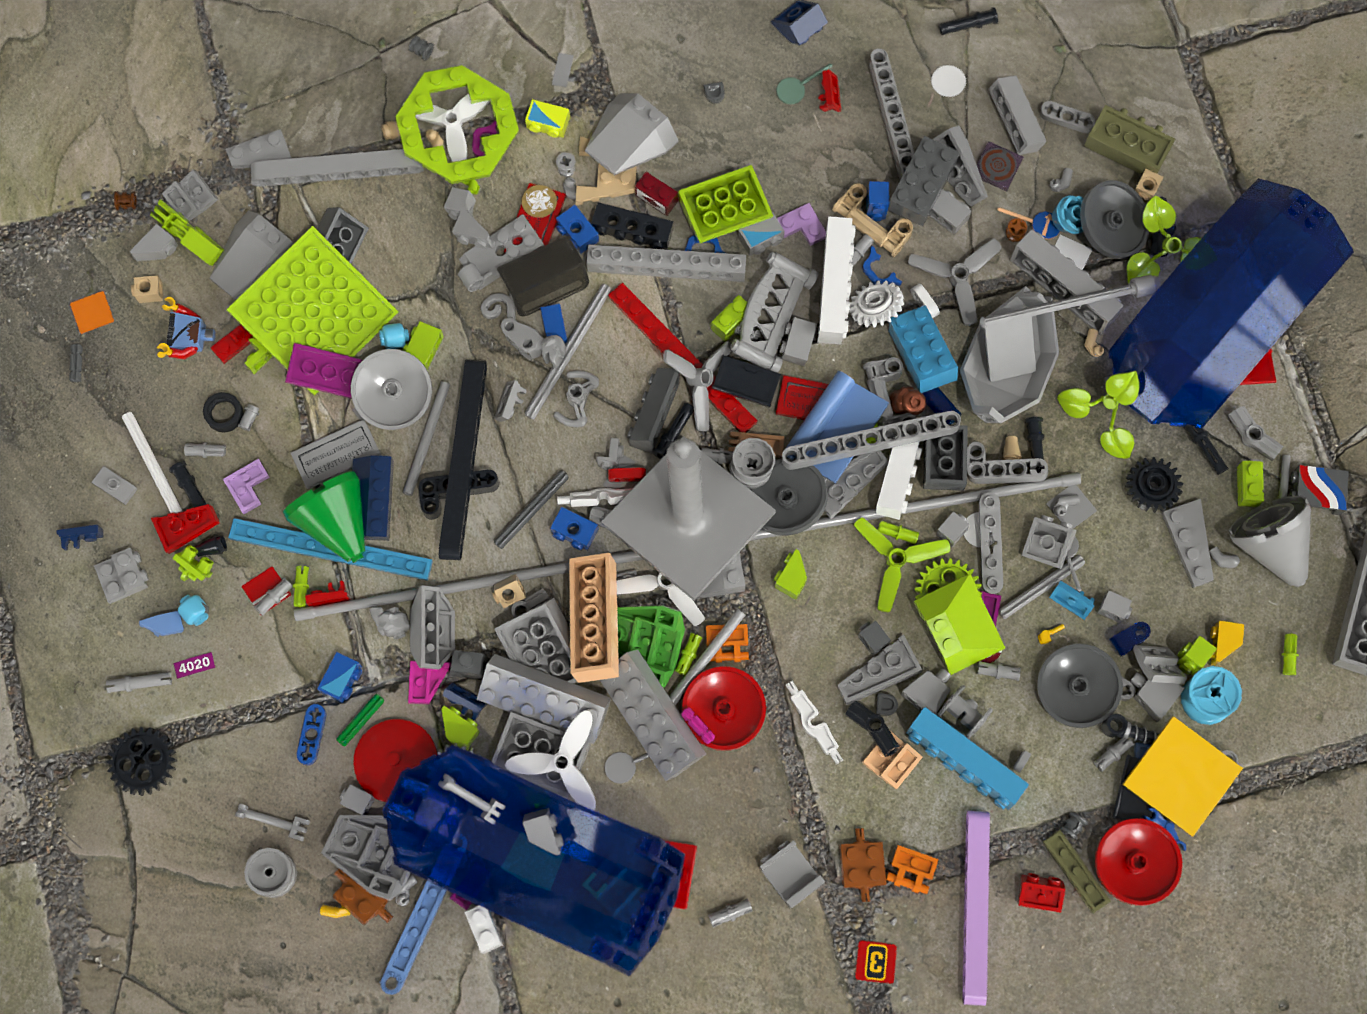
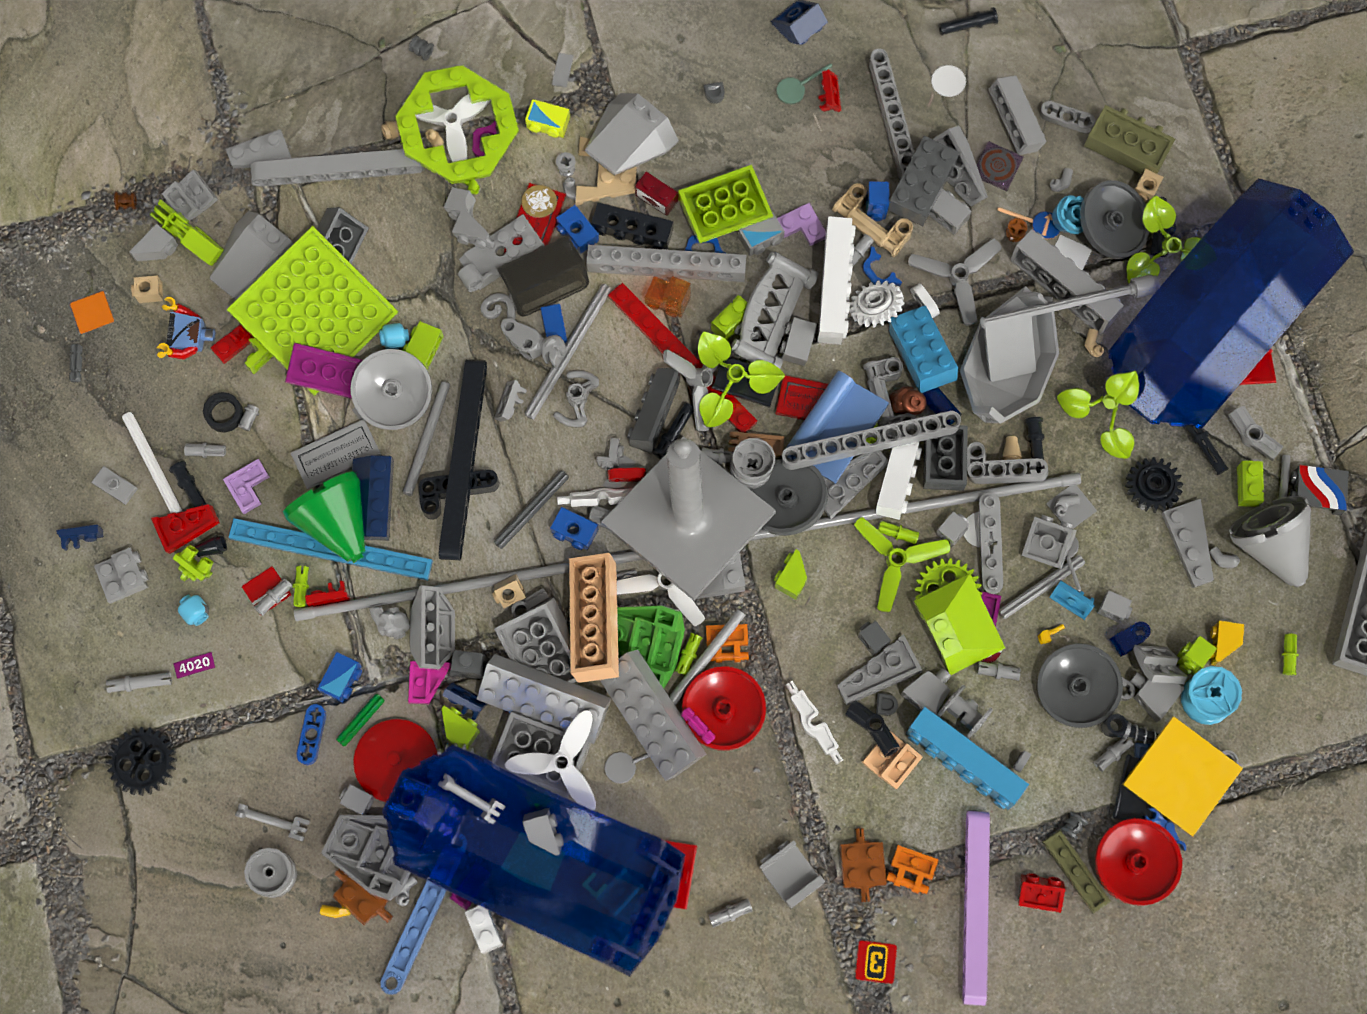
medium blue slope [139,611,184,637] -> none
none -> clear orange brick [645,276,691,318]
none -> lime plant [698,331,785,428]

